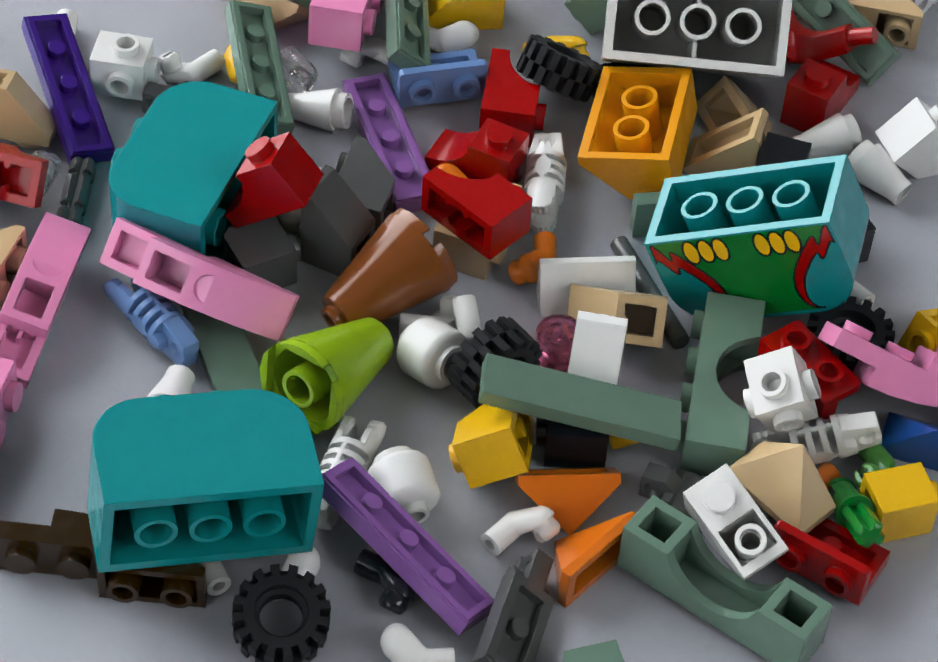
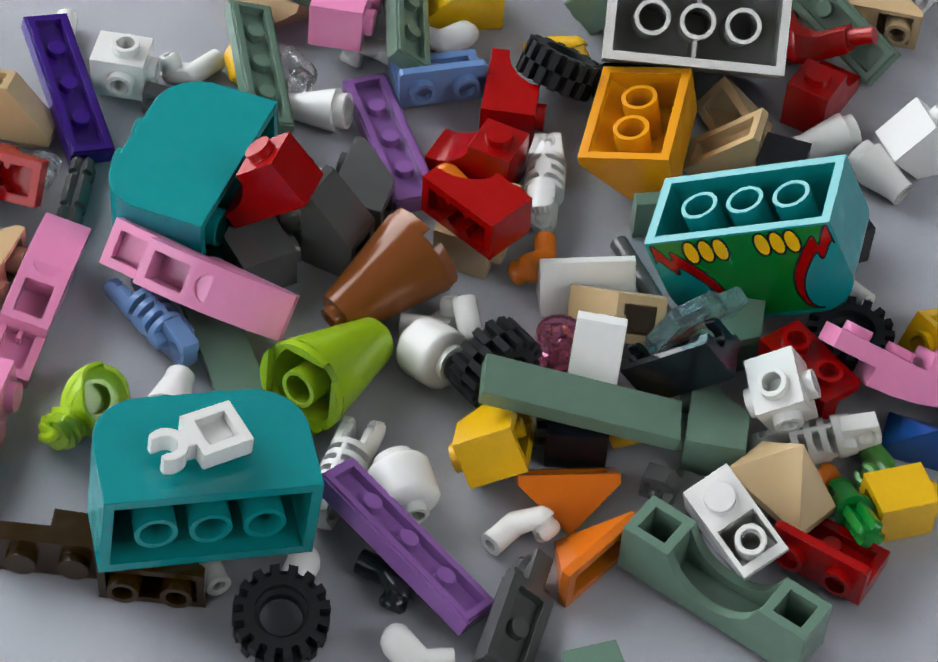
none -> lime hair [38,361,130,451]
none -> white plate [147,400,254,475]
none -> black hinge [620,318,740,398]
none -> clear light blue tile [643,286,749,356]

